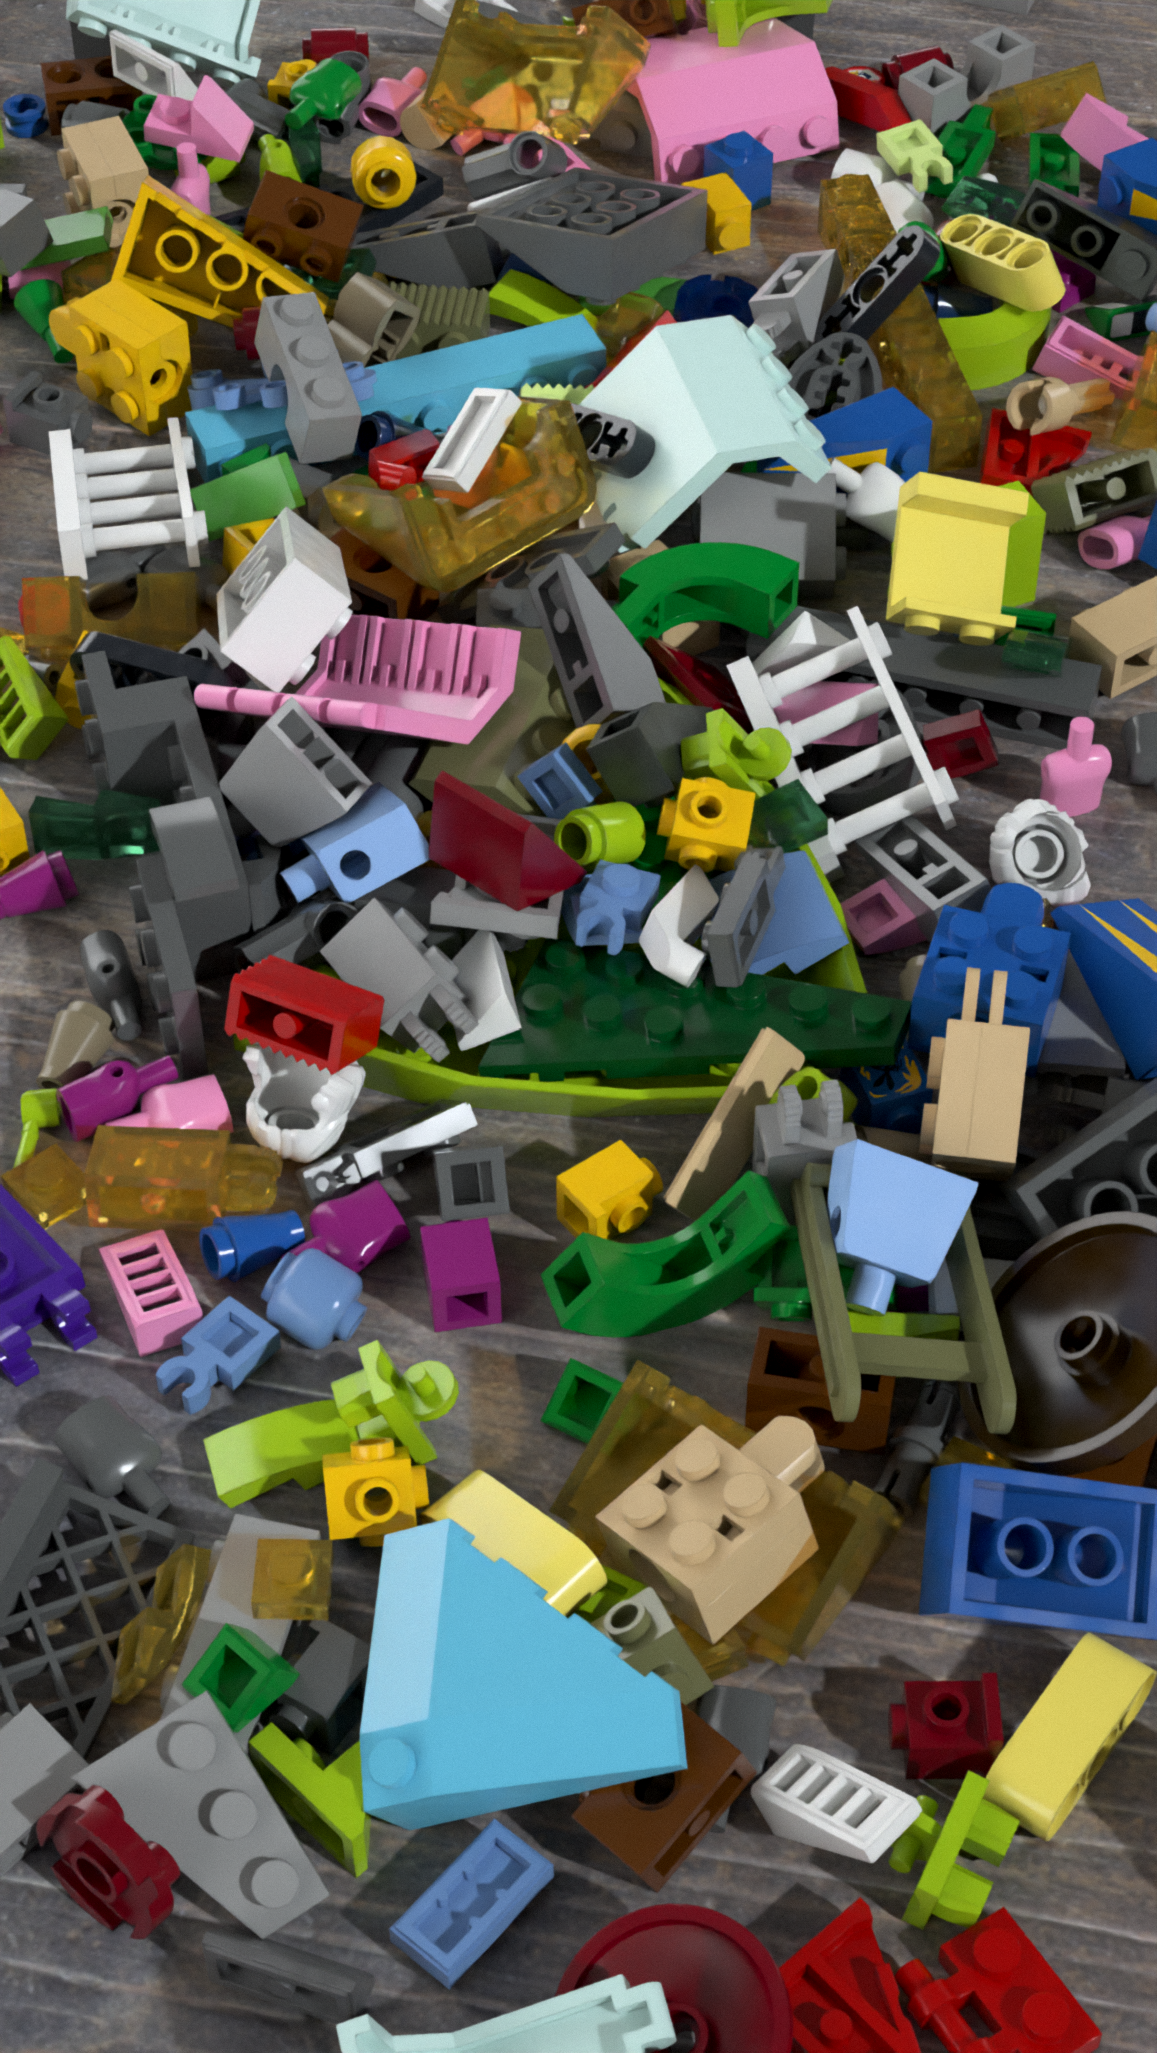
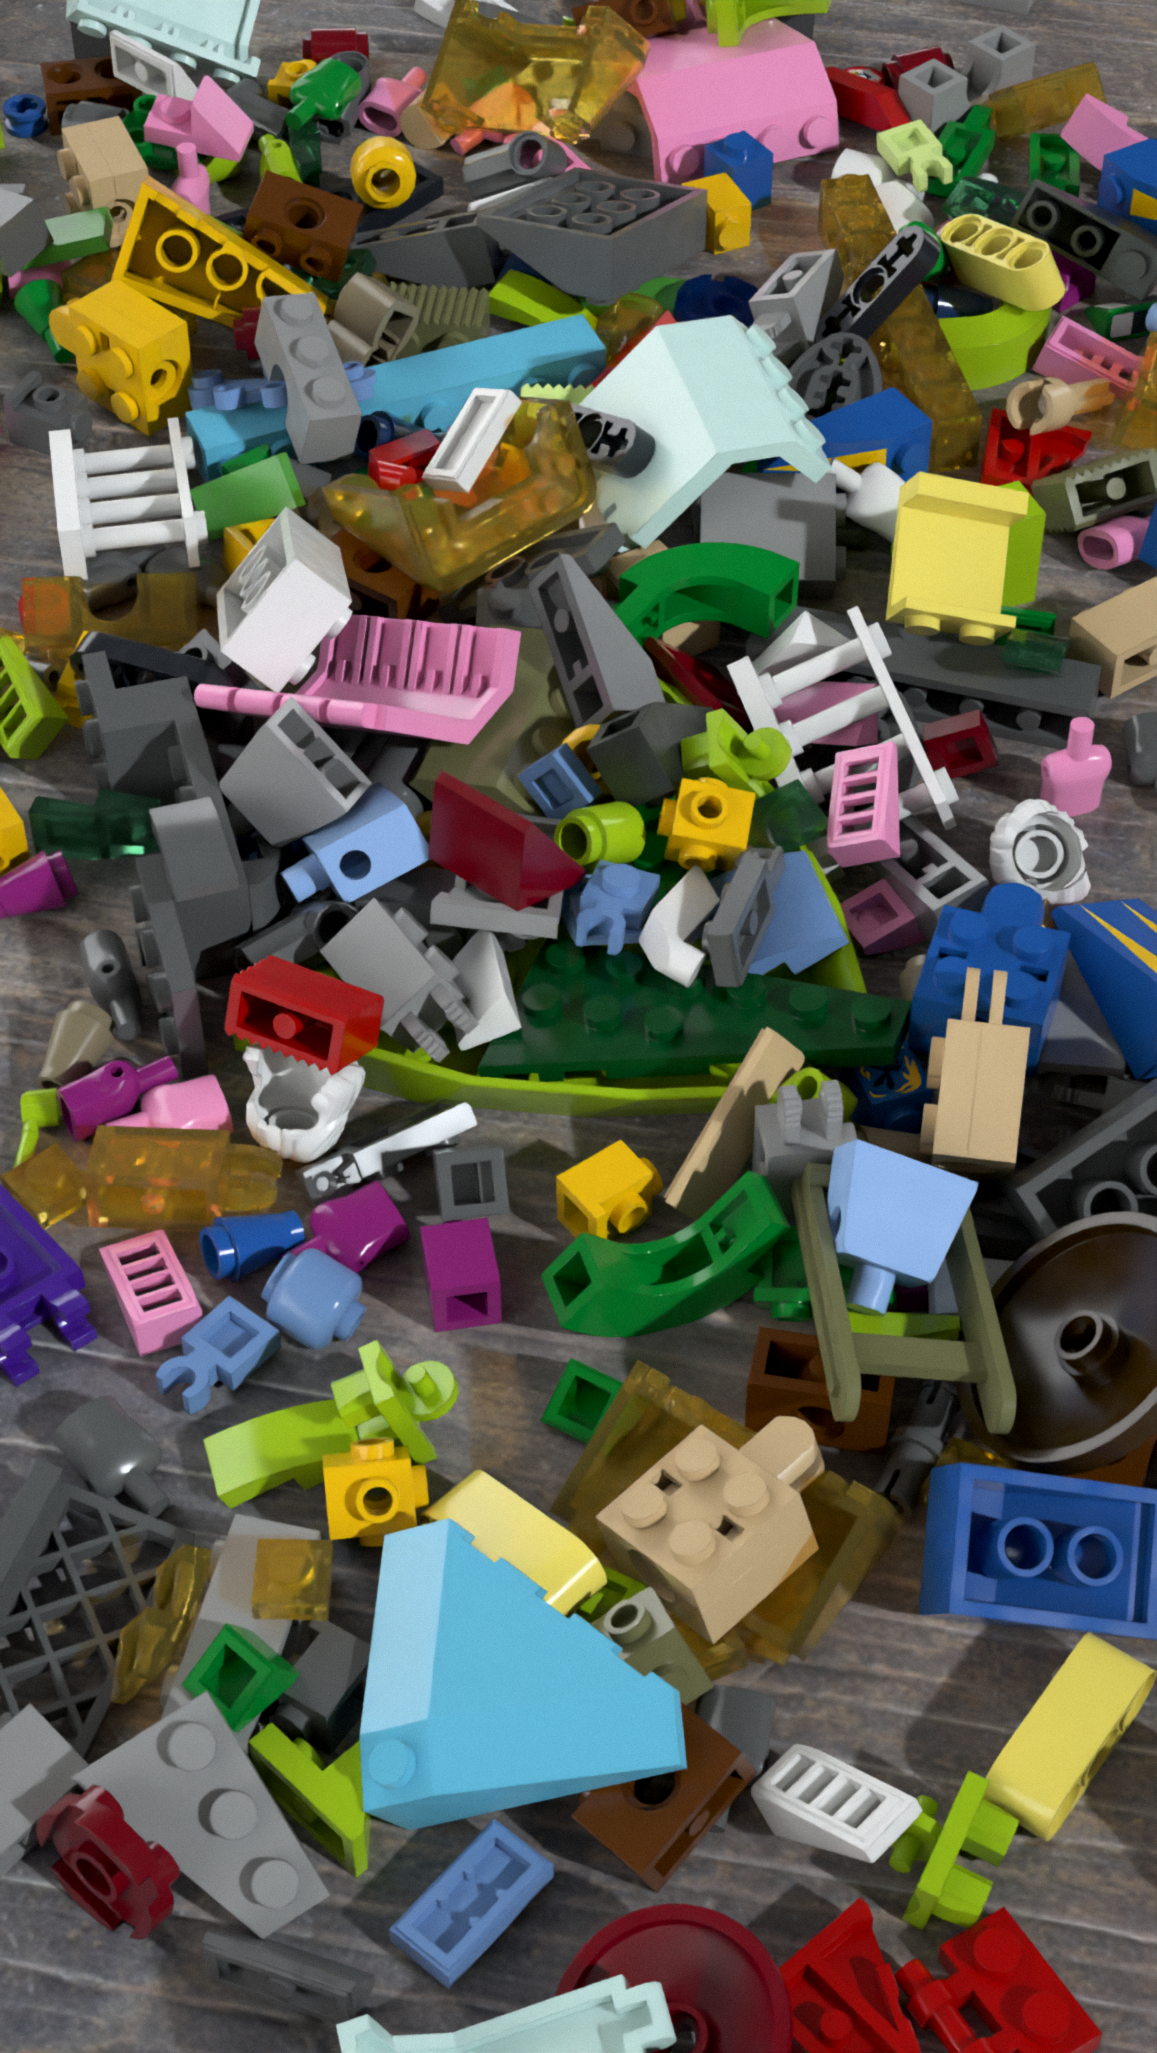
dark red brick [888,1673,1004,1779] -> none
none -> bright pink slope [827,741,900,868]

